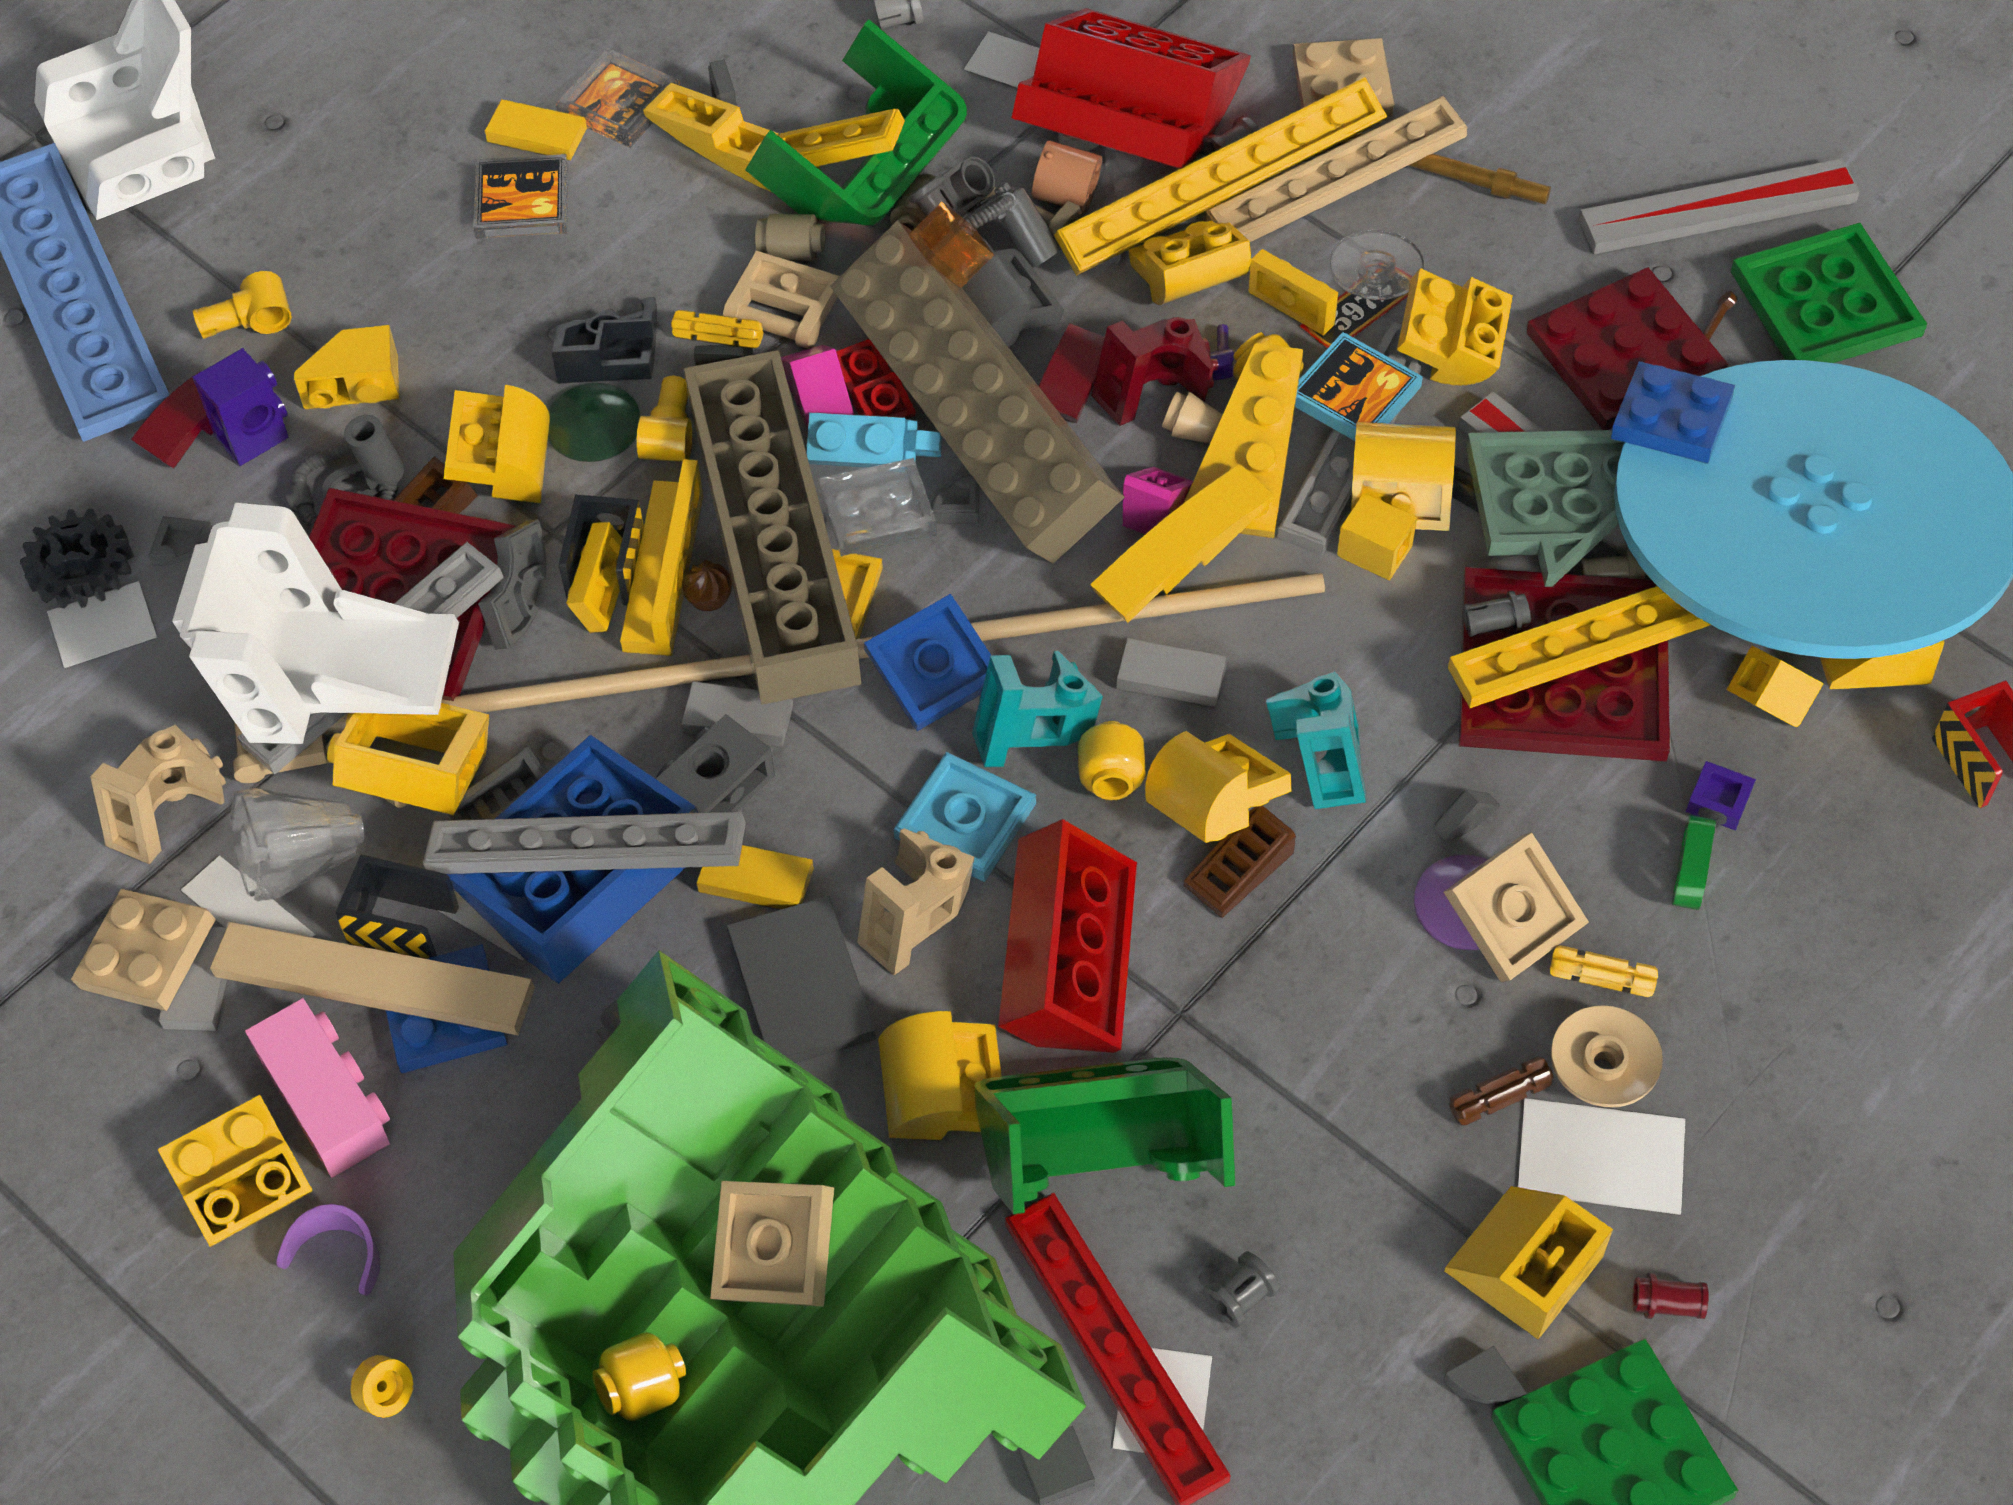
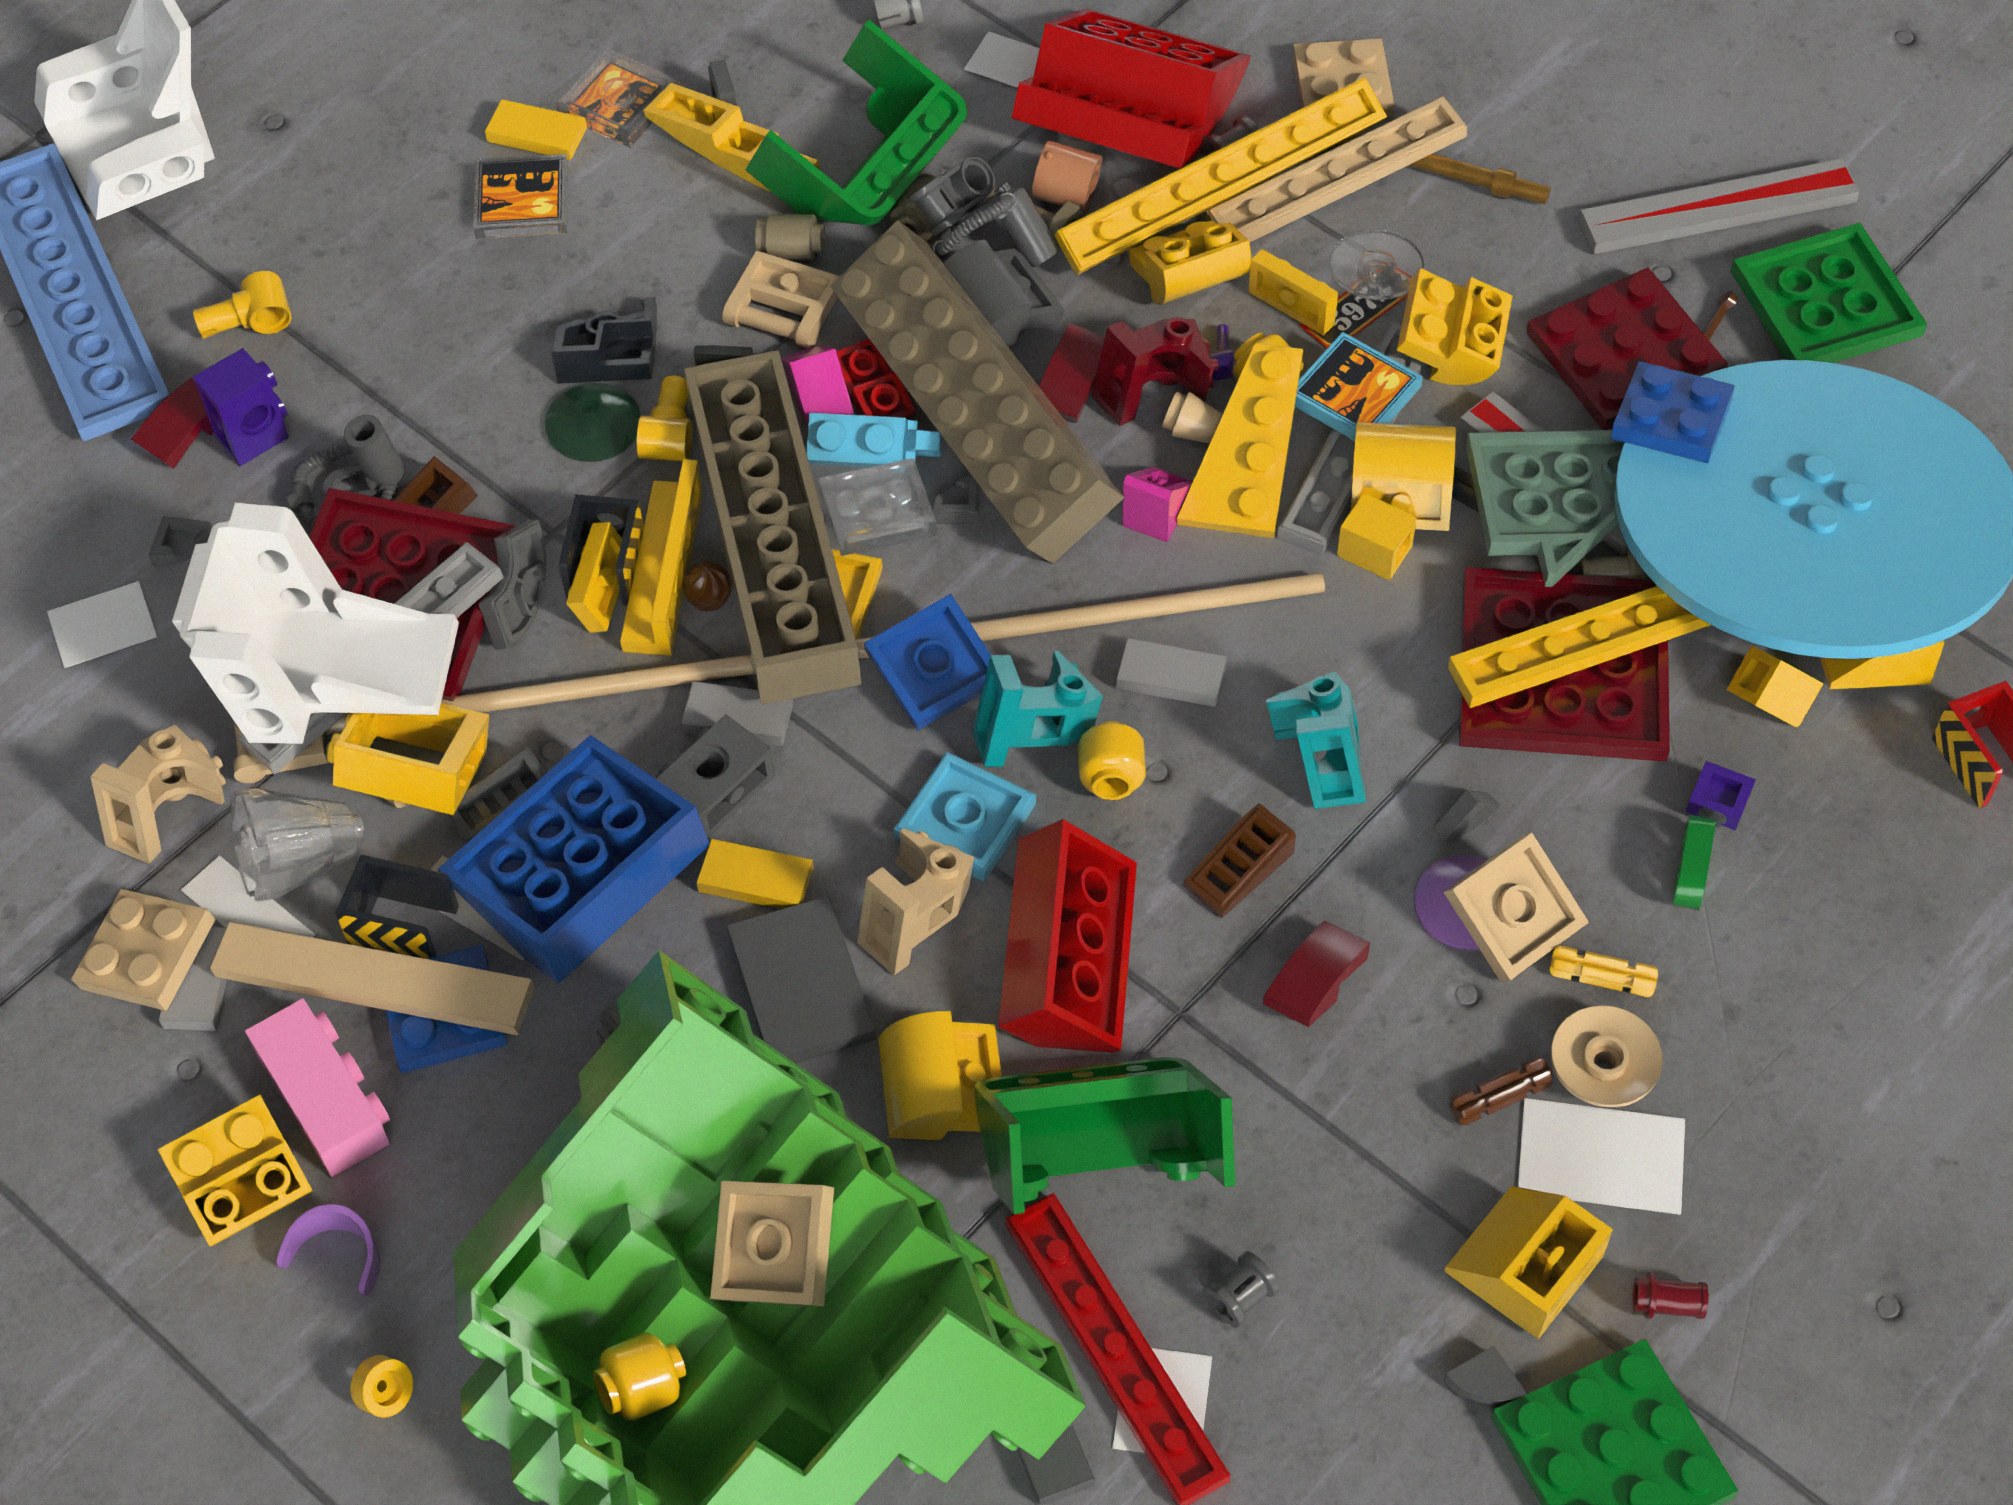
black gear [20,508,134,609] -> none
yellow slope [294,325,399,409] -> none
light grey tile [423,812,746,874] -> none
yellow brick [444,385,550,503] -> none
yellow axle [671,310,763,349] -> none
yellow tile [779,108,905,167] -> none
clear orange brick [908,202,994,288] -> none
yellow slope [1090,464,1275,623] -> none
yellow brick [1145,731,1291,843] -> none
dark grey pin [1463,591,1531,637] -> none
none -> dark red slope [1262,921,1370,1027]

